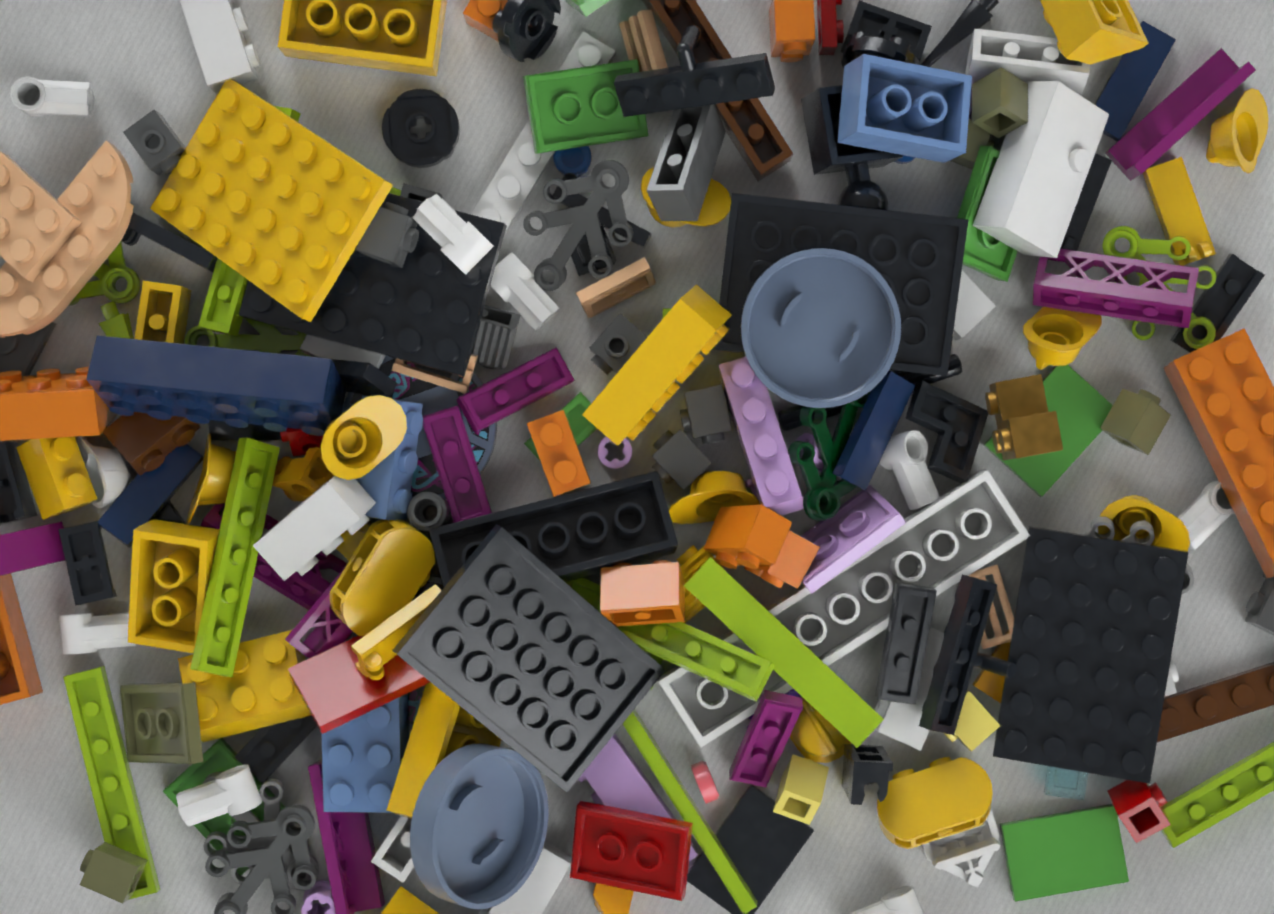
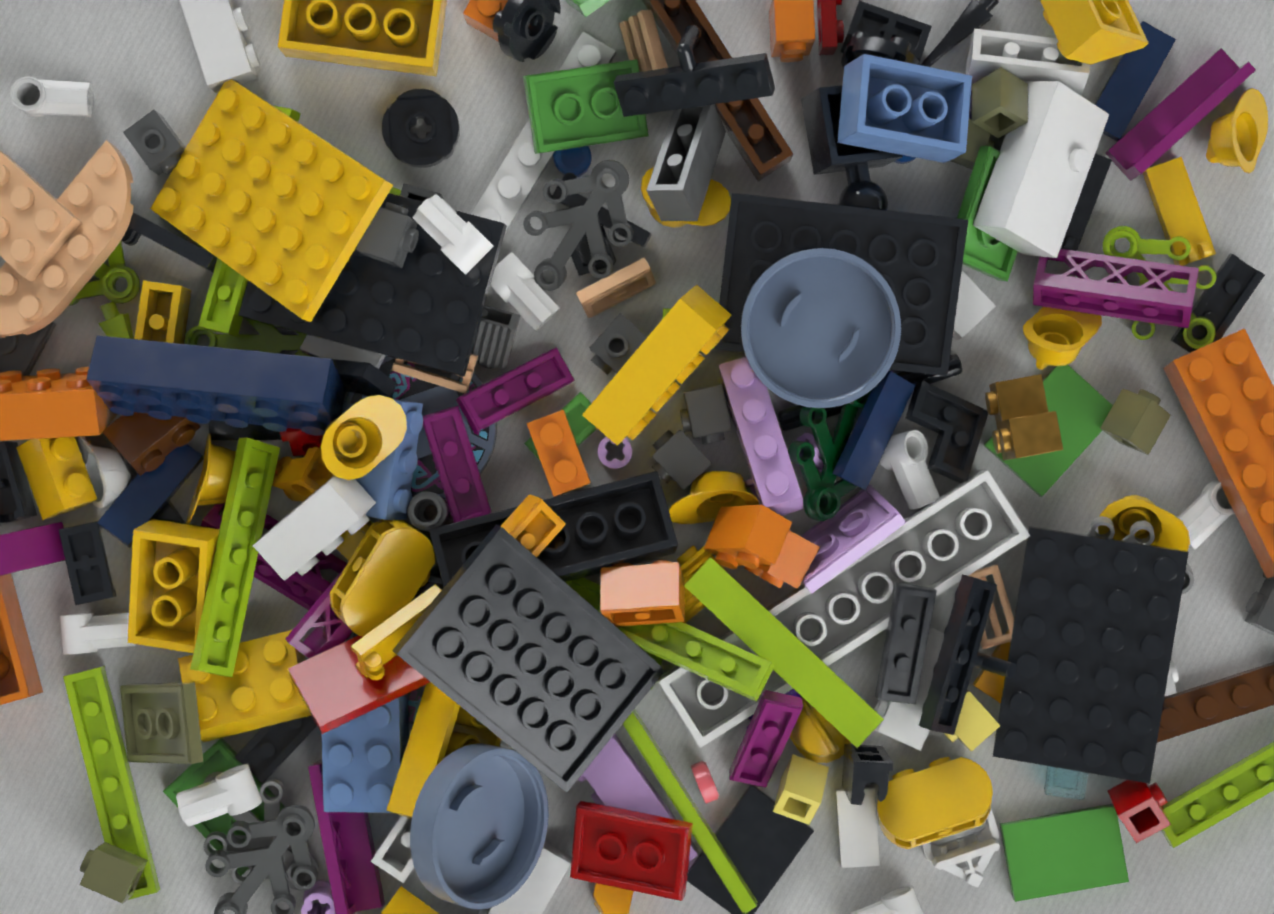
none -> light orange slope [501,494,566,557]
none -> white tile [835,787,880,868]

